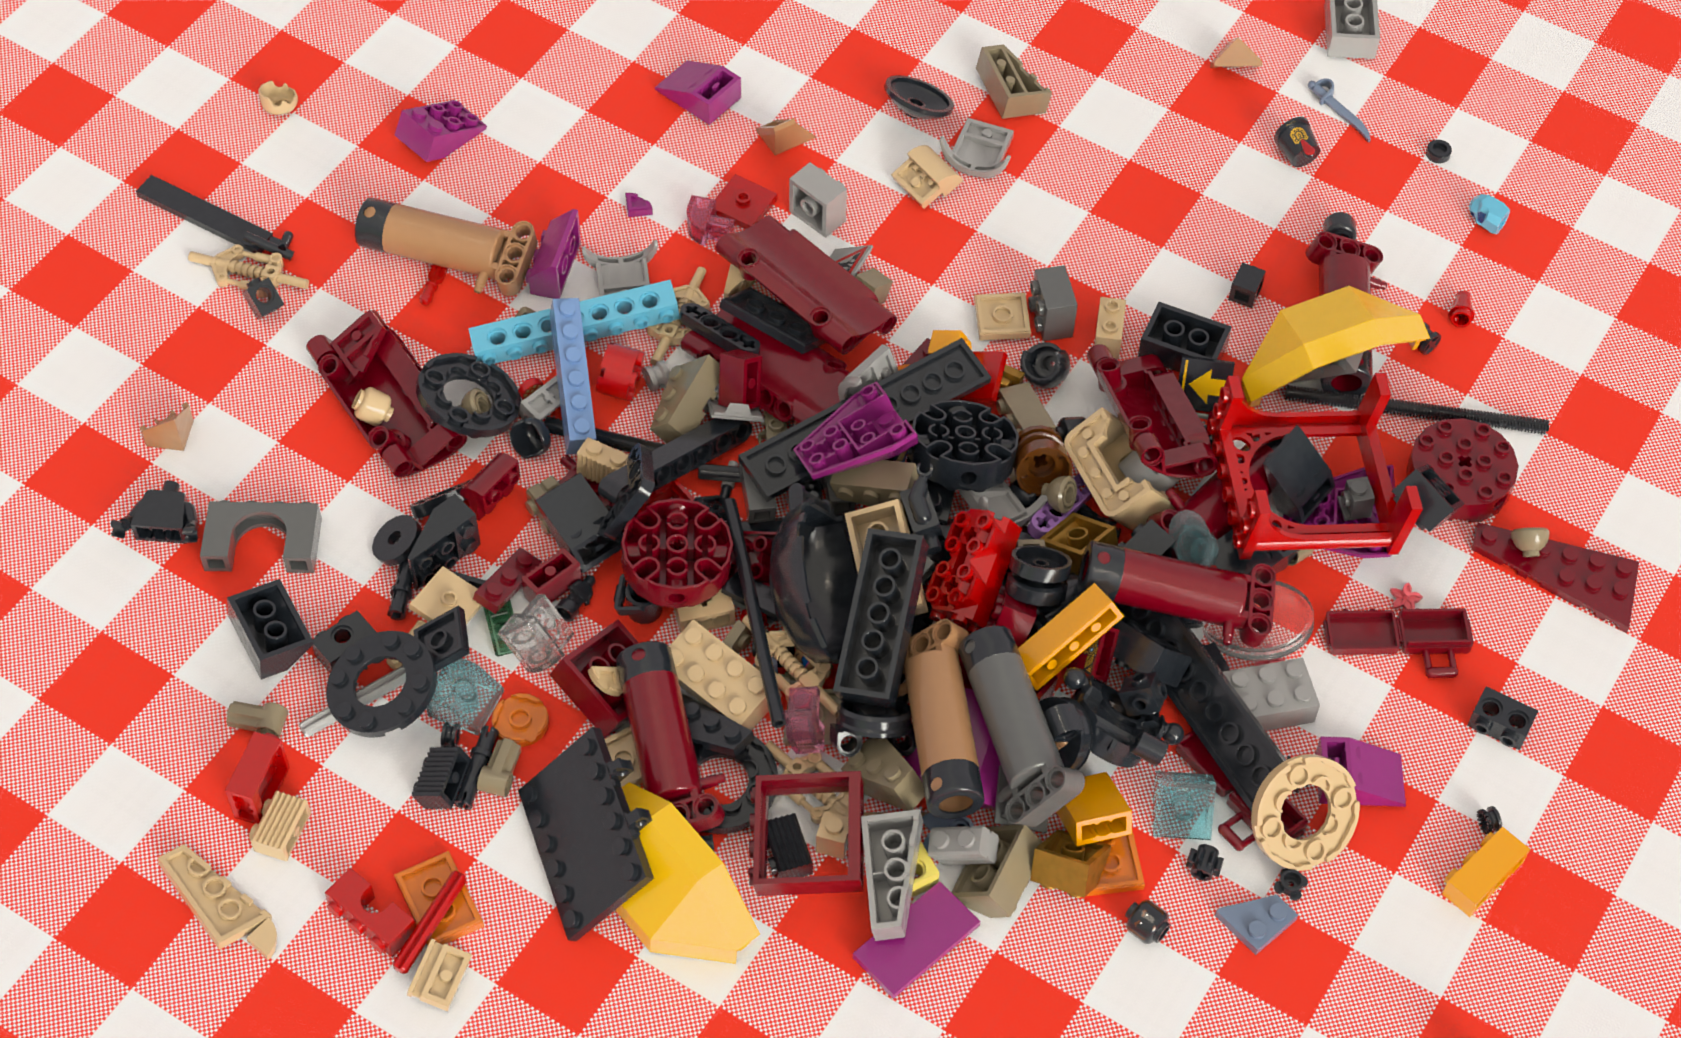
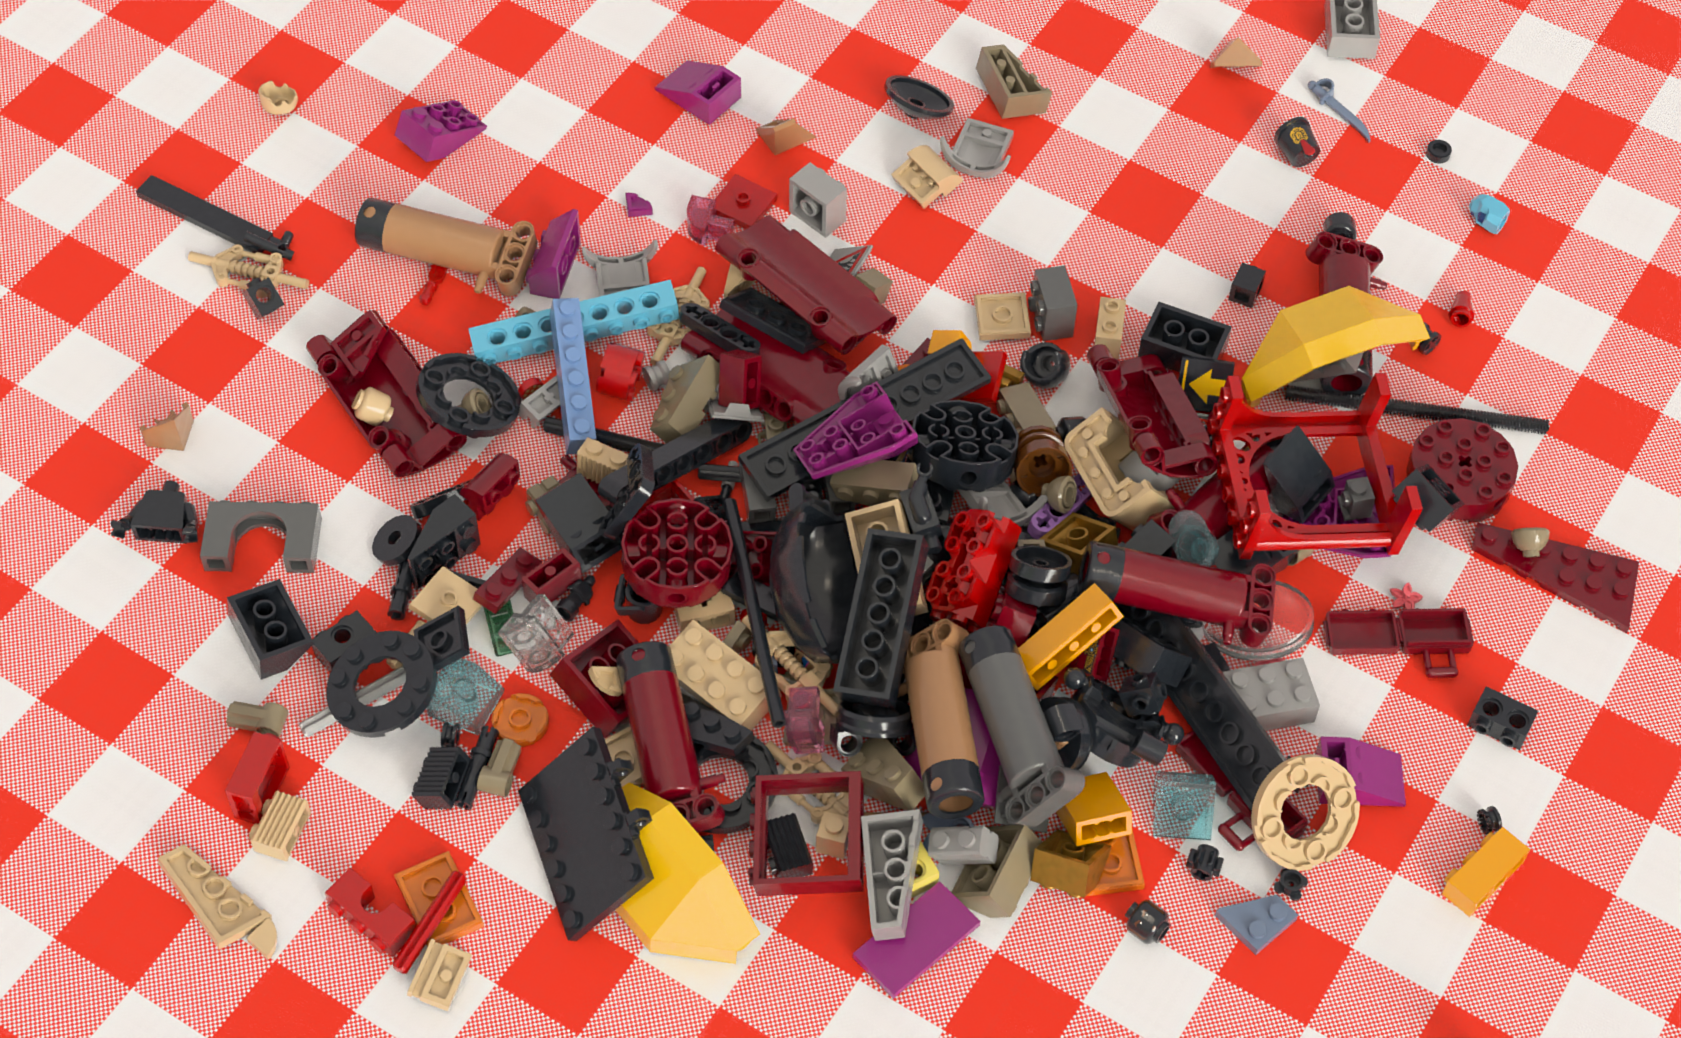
black hair [510,417,551,459] -> none

